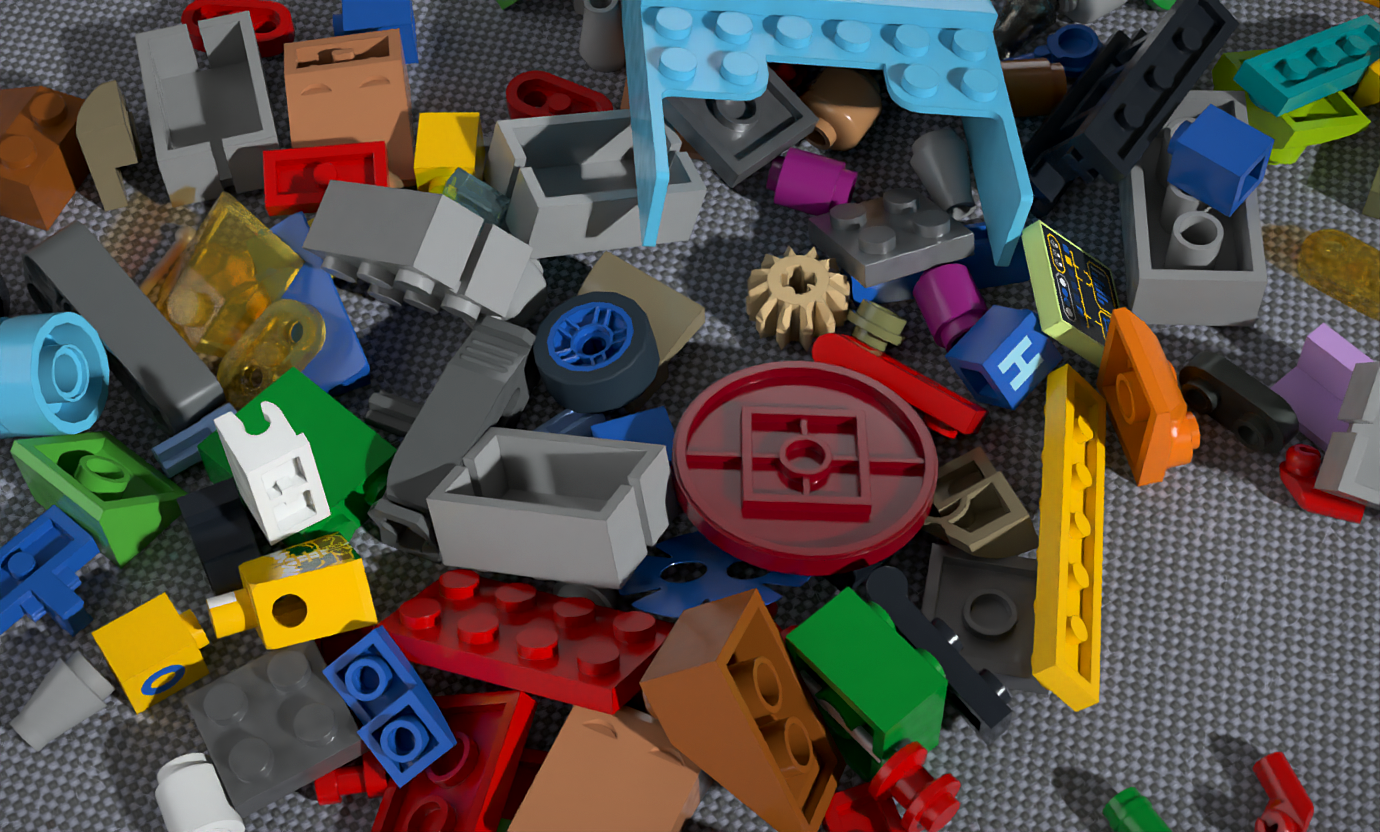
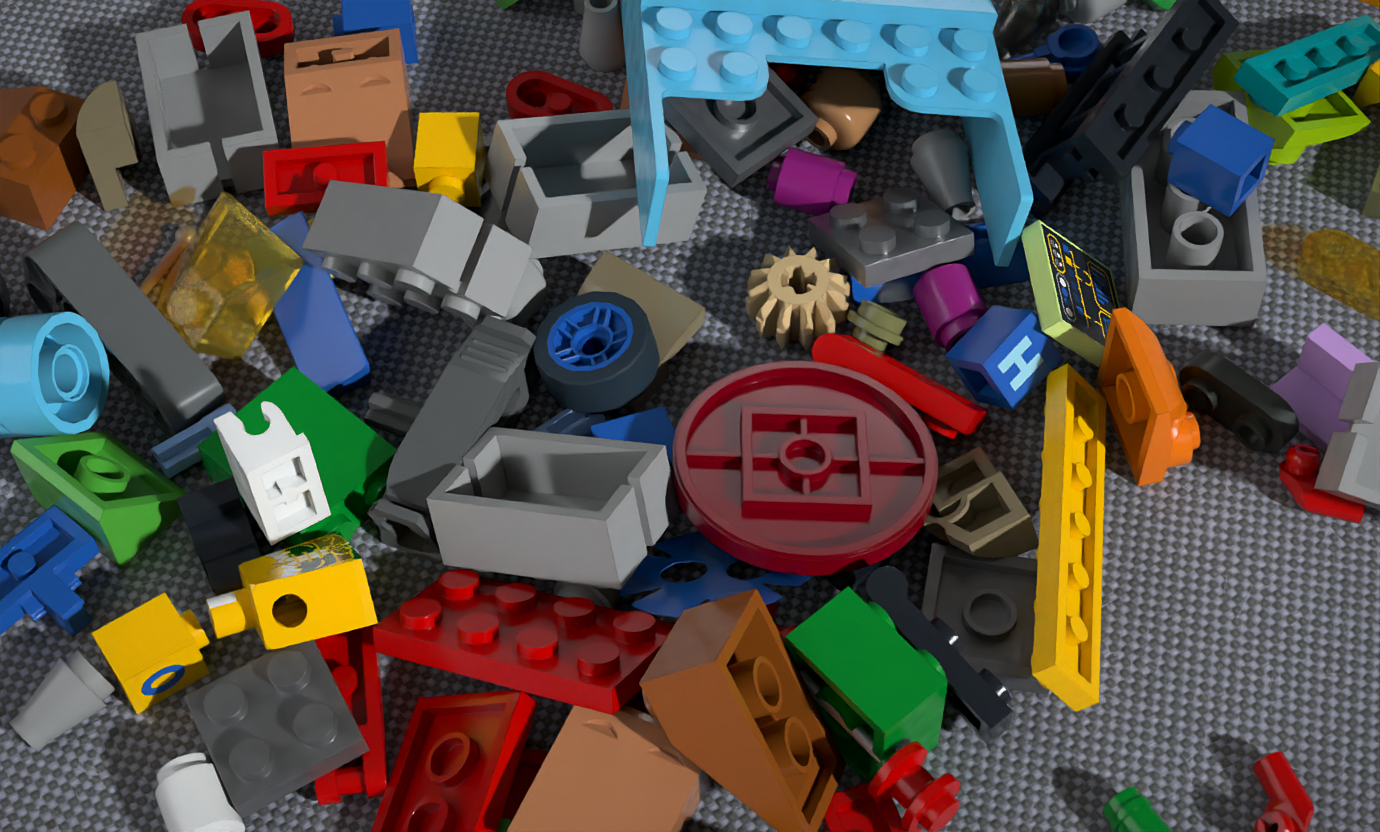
clear yellow plate [217,299,326,408] -> none
blue slope [322,625,457,788] -> none
clear light blue plate [442,167,511,236] -> none

